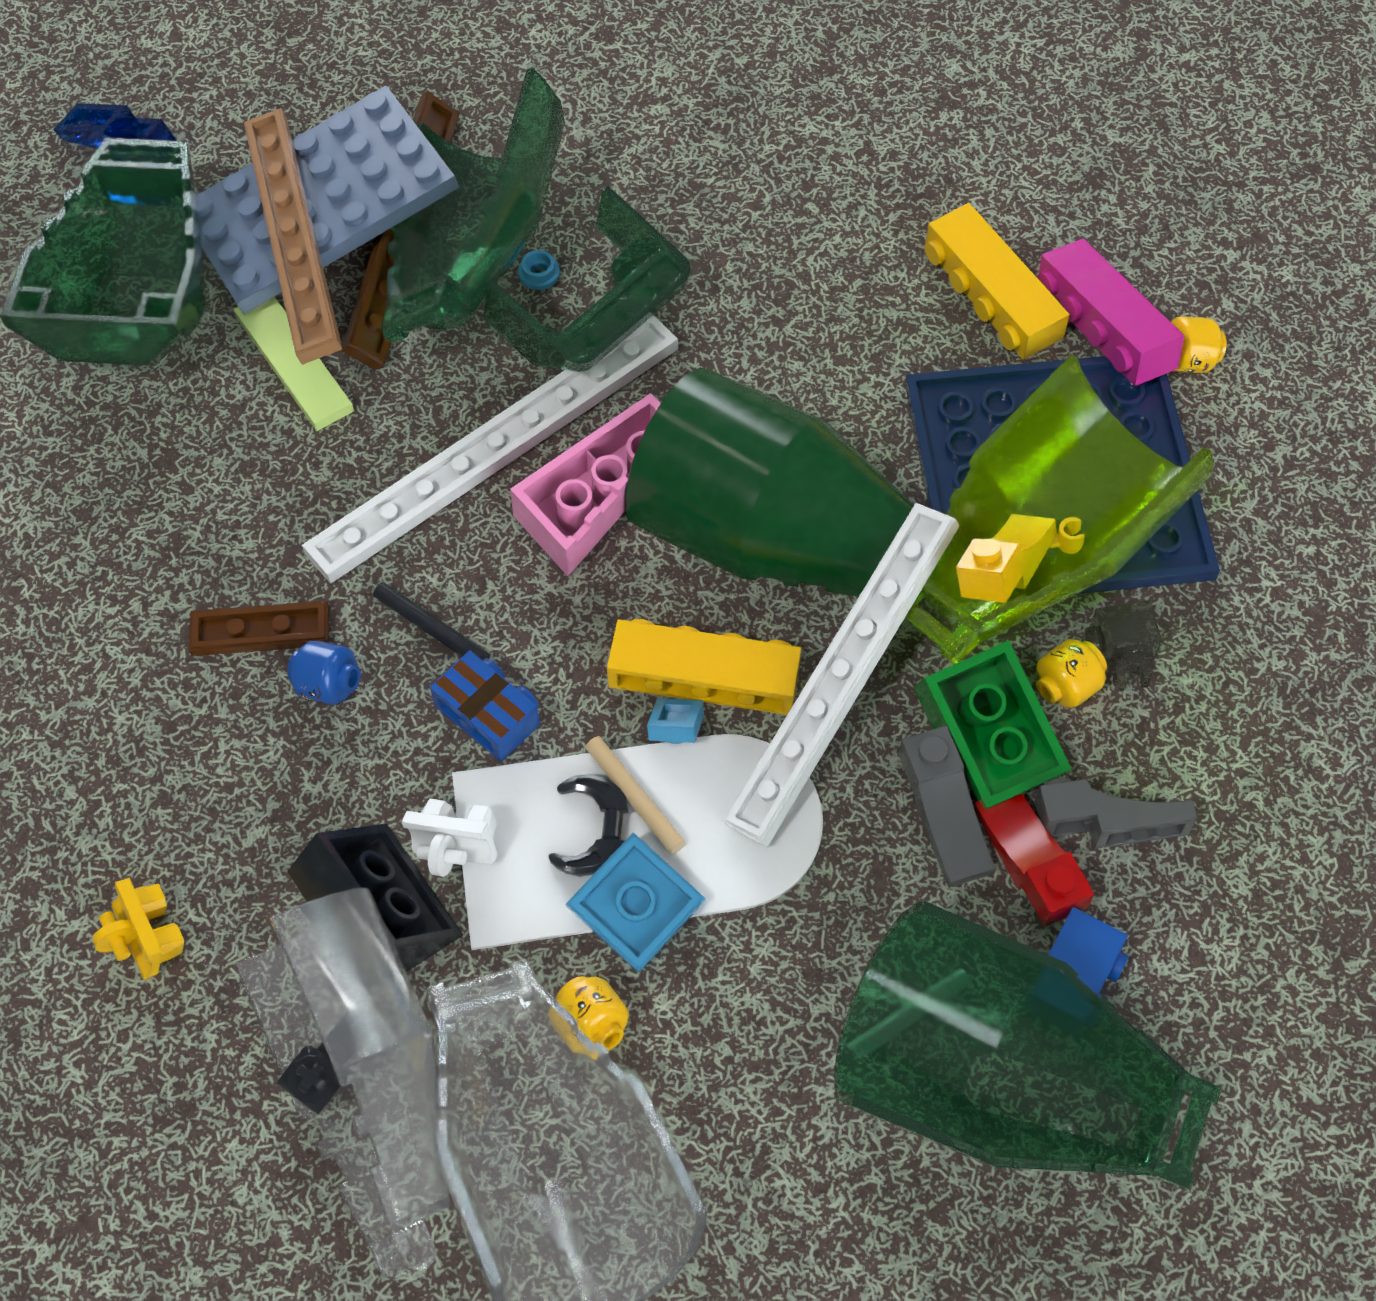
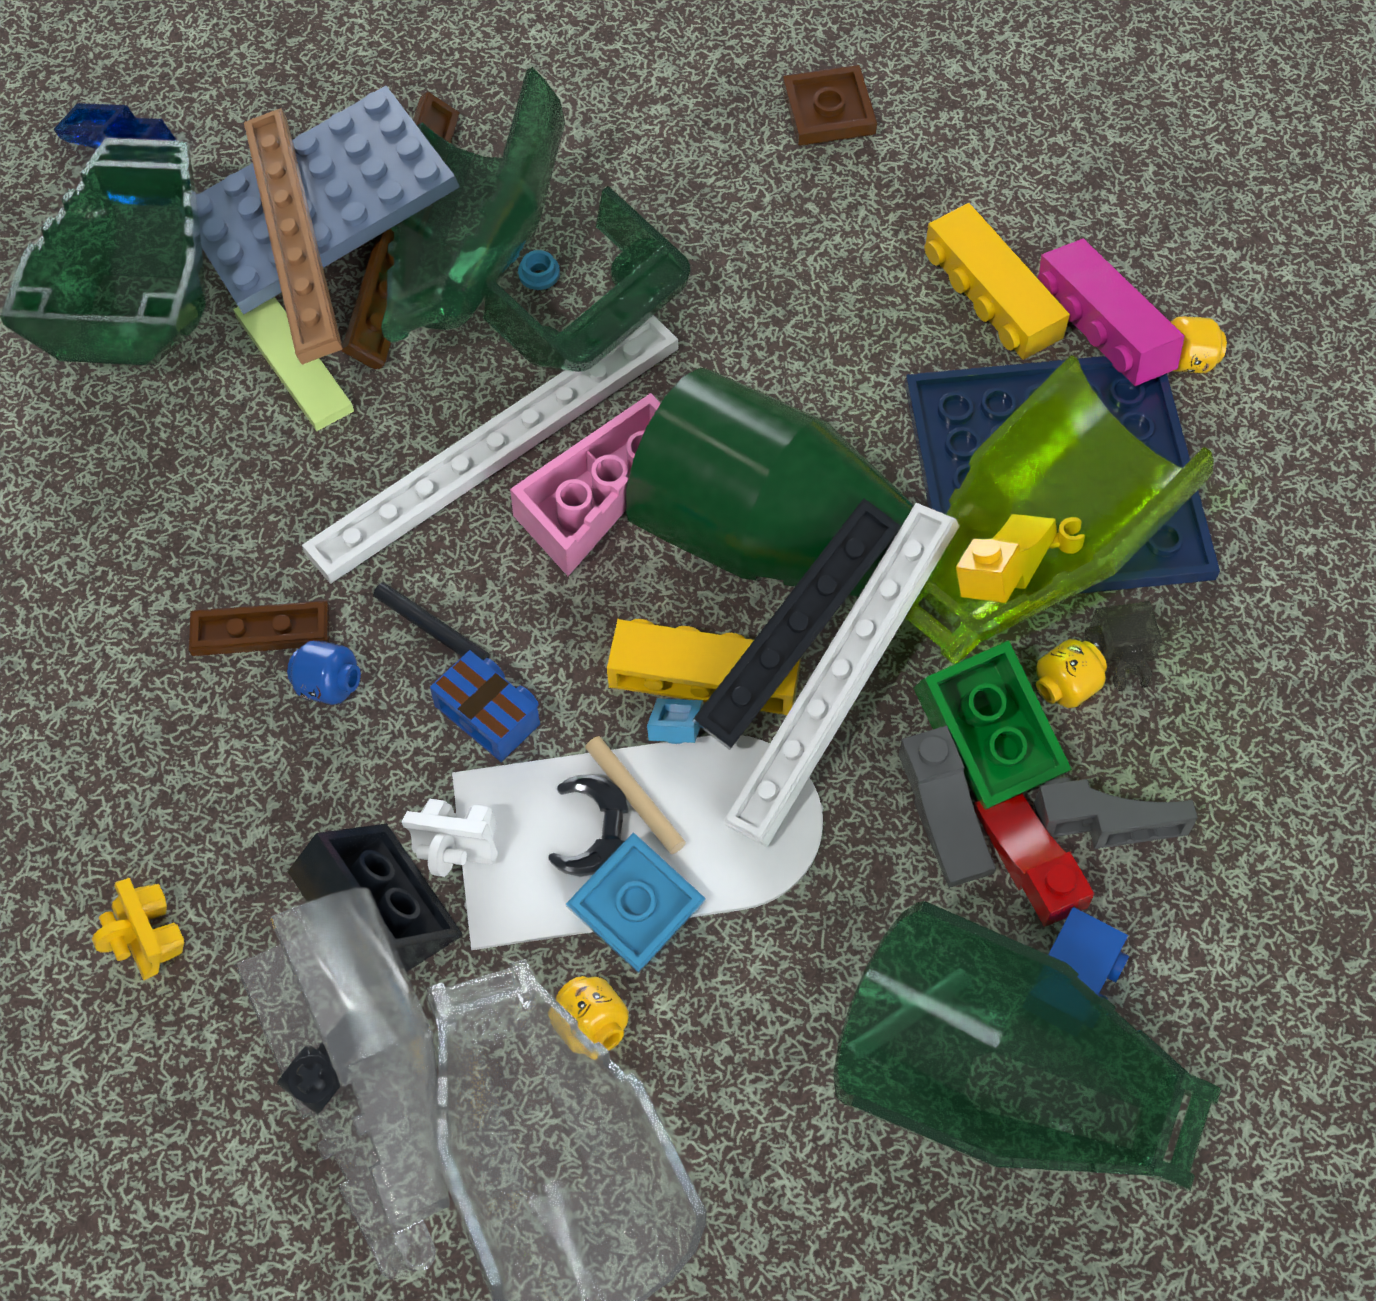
none -> black tile [692,498,901,750]
none -> reddish brown plate [782,65,877,146]

